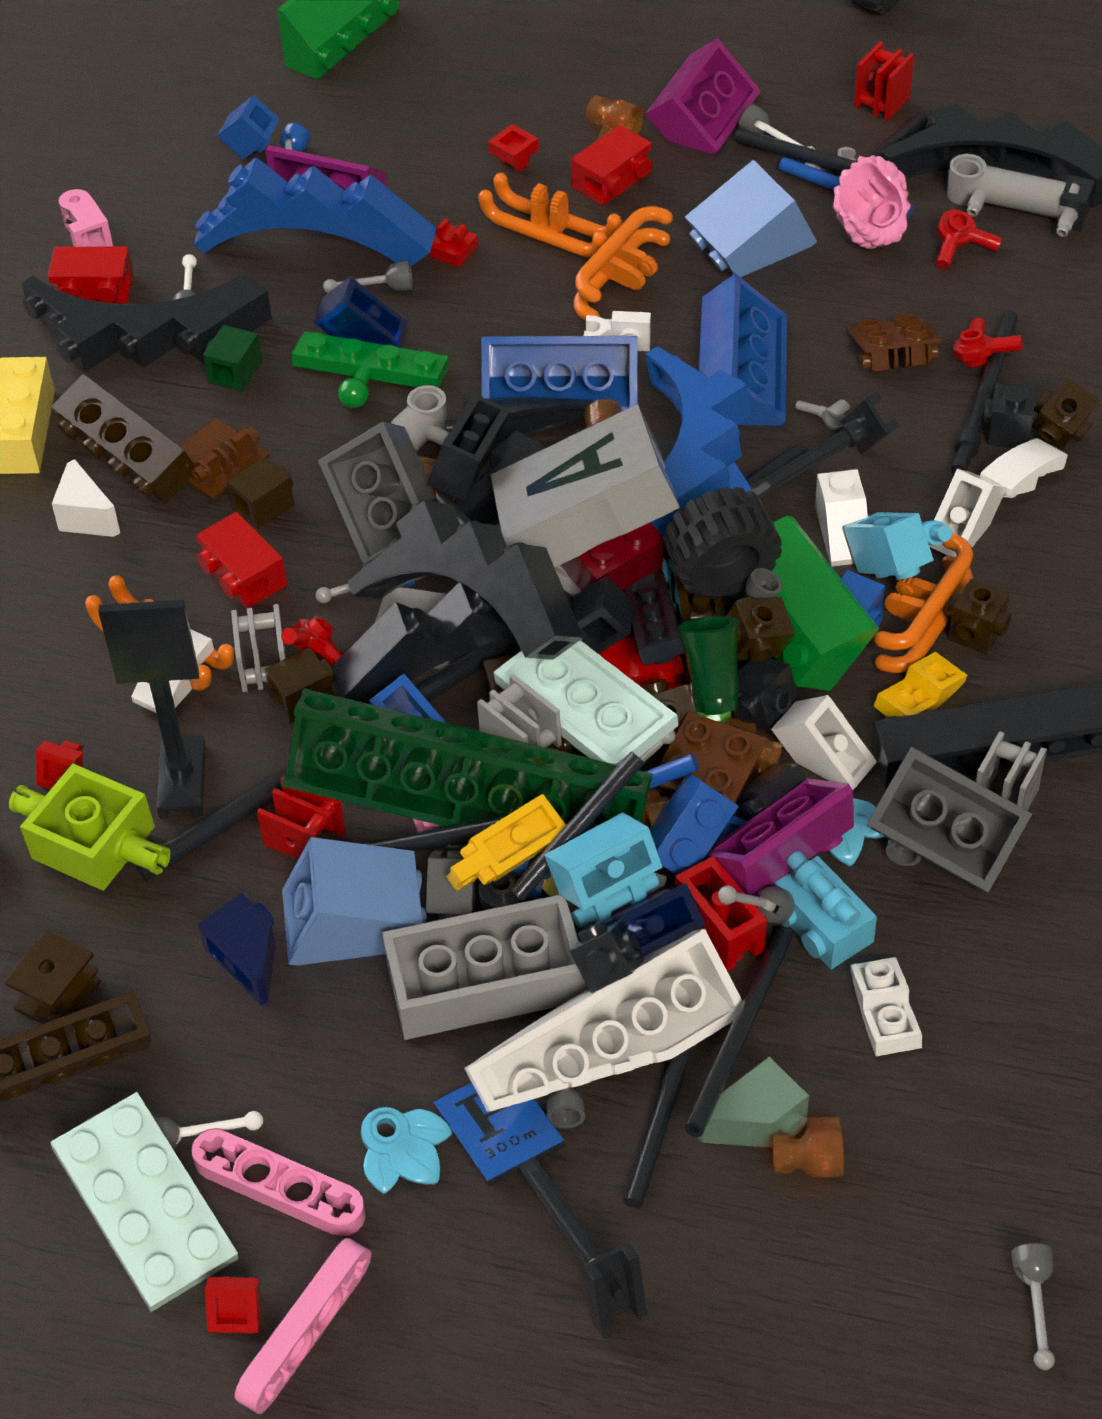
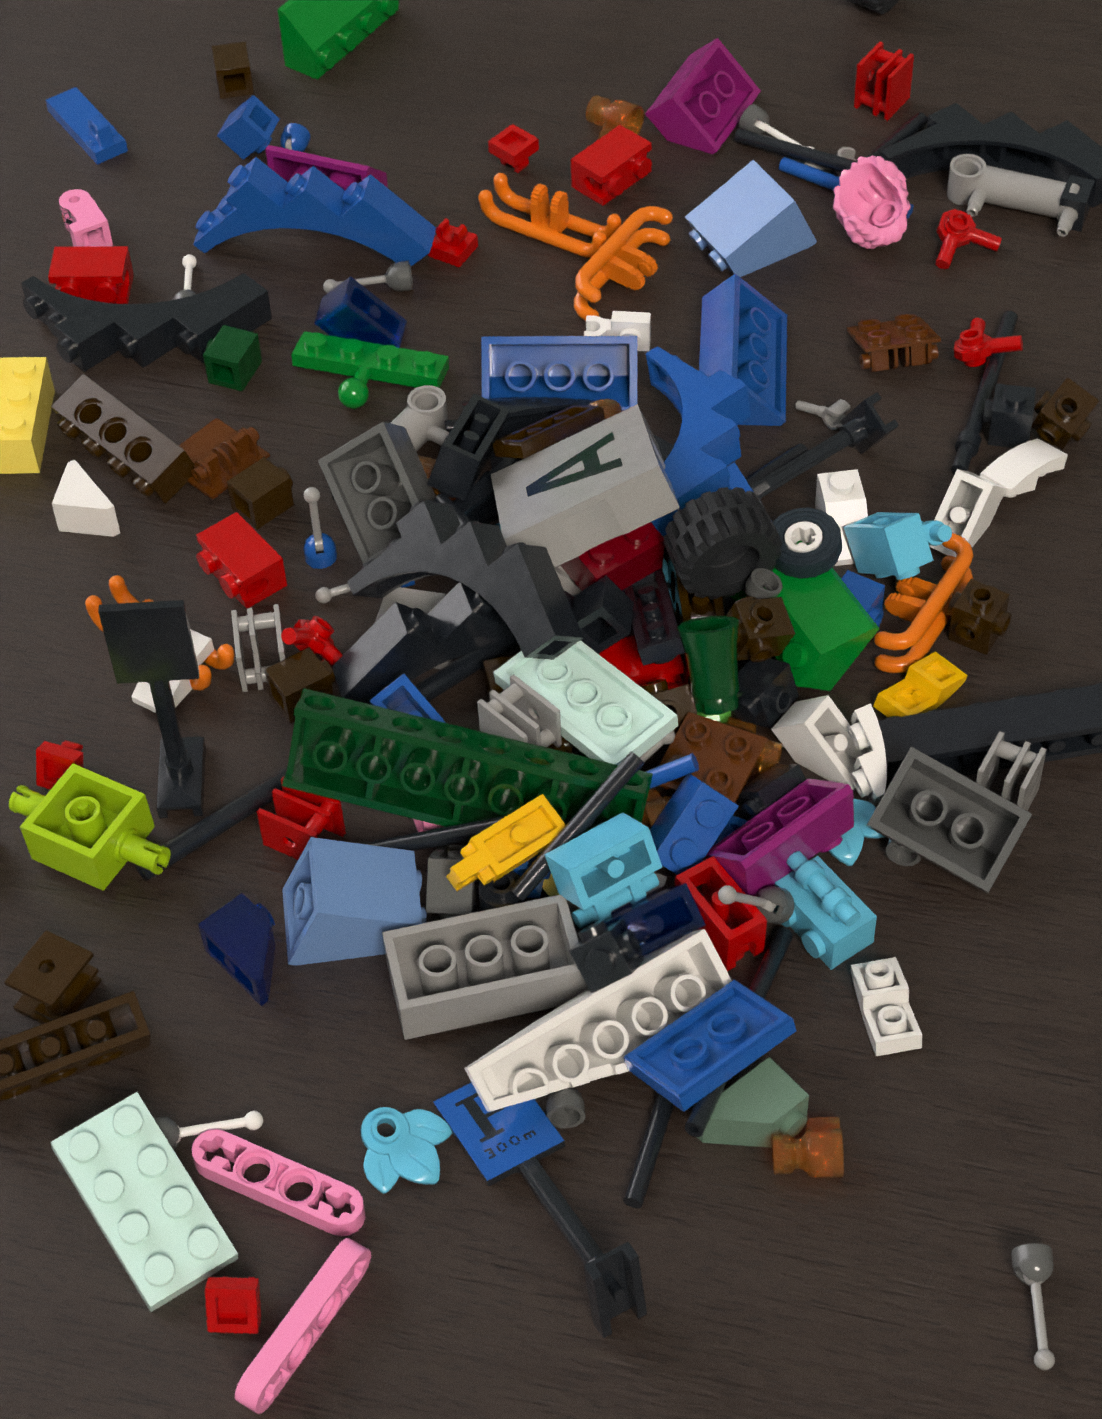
none -> blue hinge [46,87,128,164]
none -> dark brown brick [212,41,254,99]
none -> hinge [303,487,337,569]
none -> dark brown tile [493,405,605,459]
none -> blue tile [623,980,797,1112]
none -> black bush [772,507,843,579]
none -> white slope [848,703,887,805]

